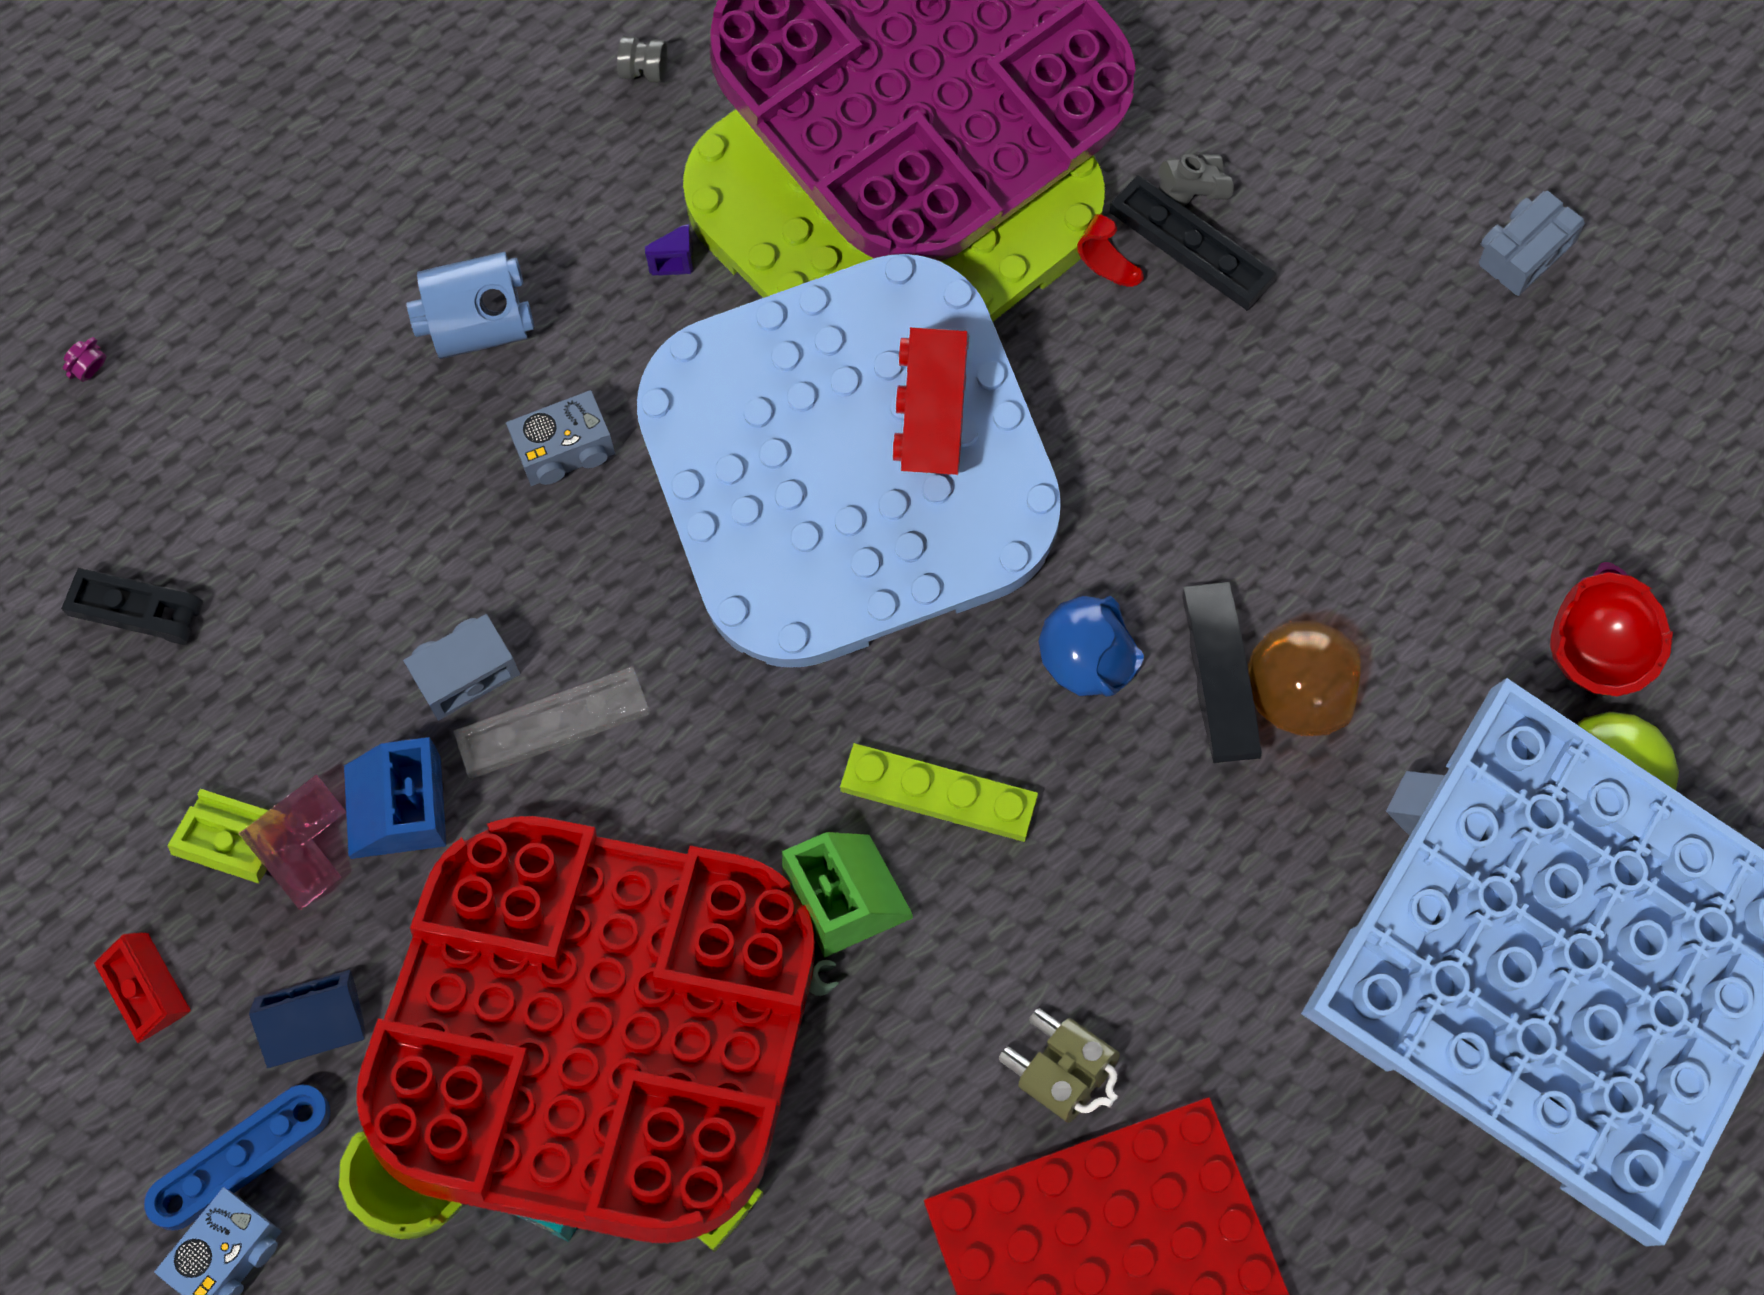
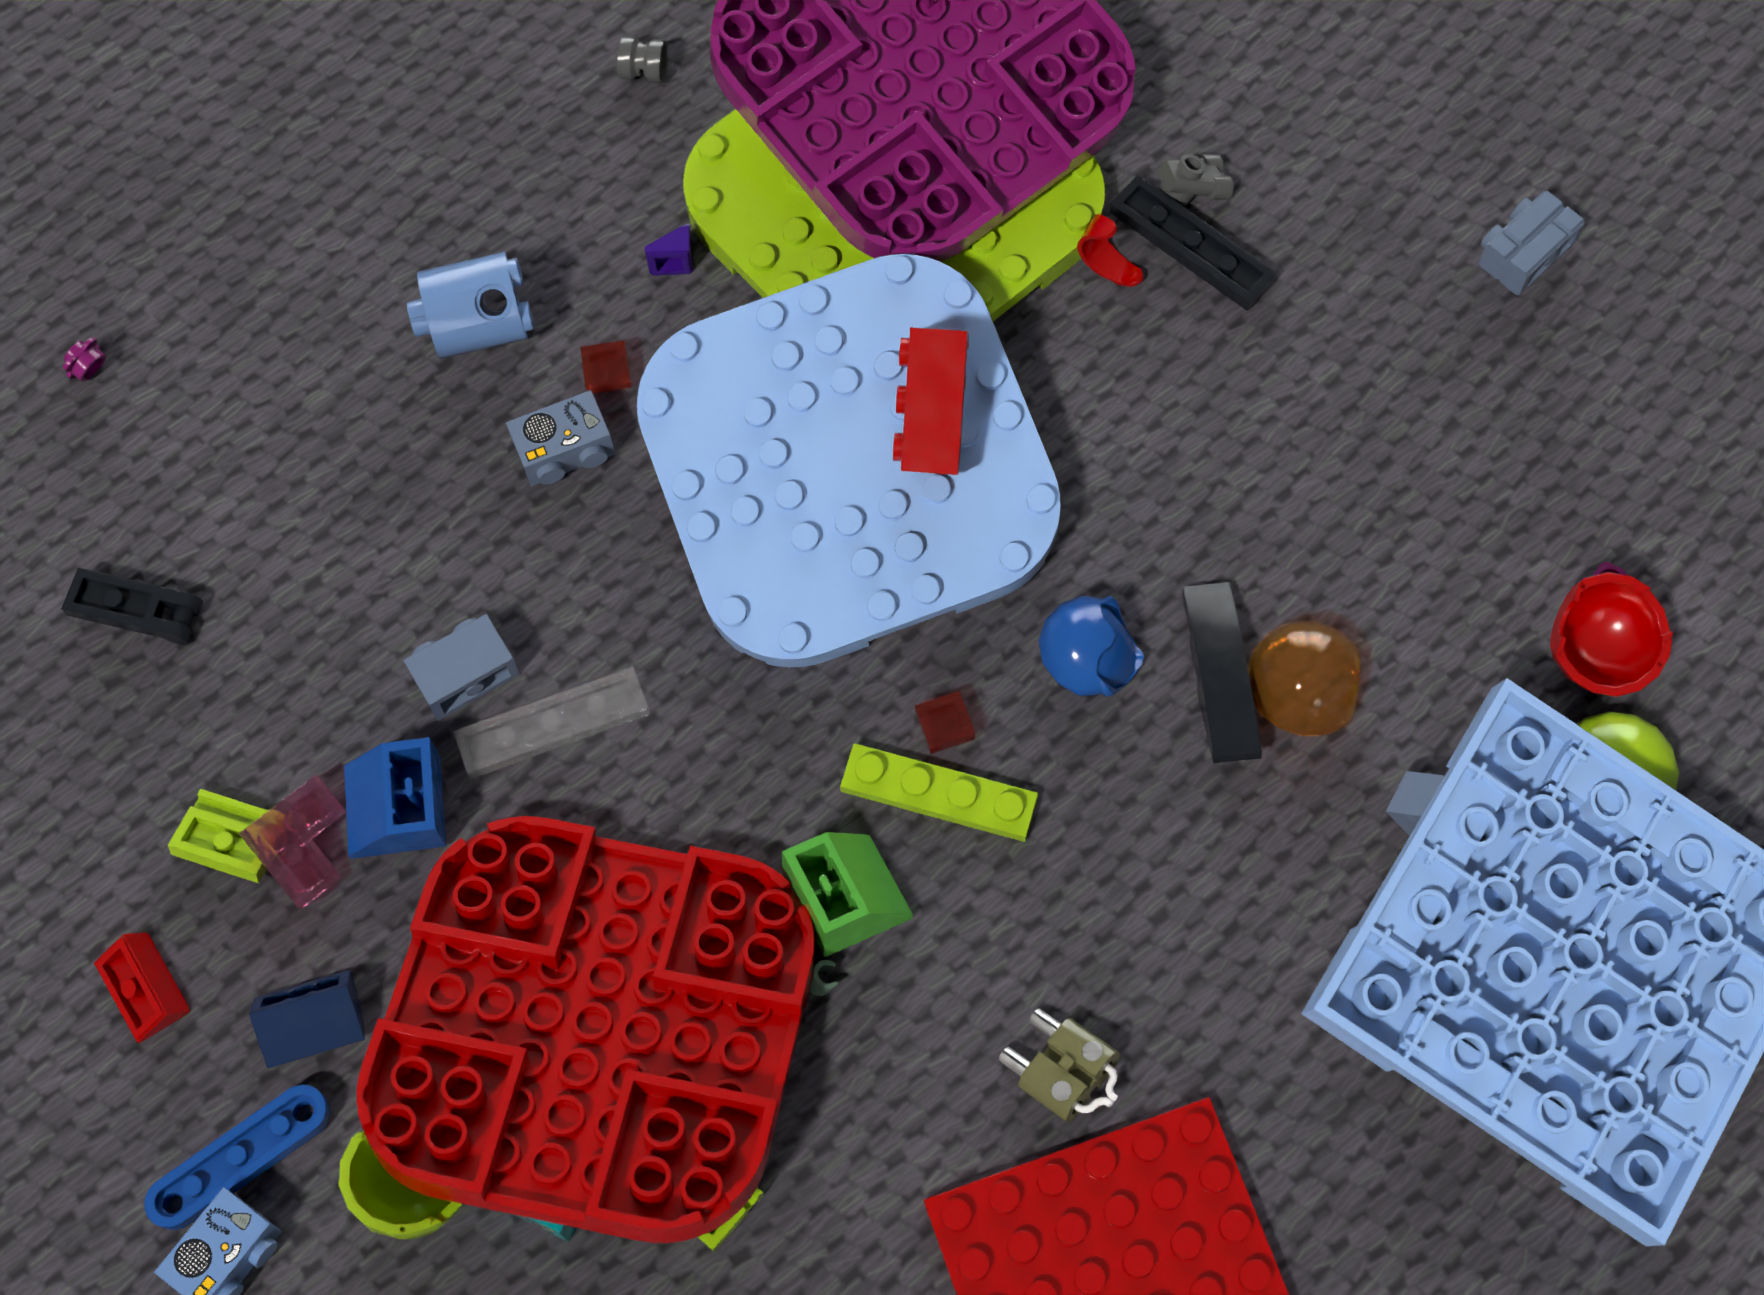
none -> clear red plate [580,340,632,394]
none -> clear red plate [915,691,975,754]

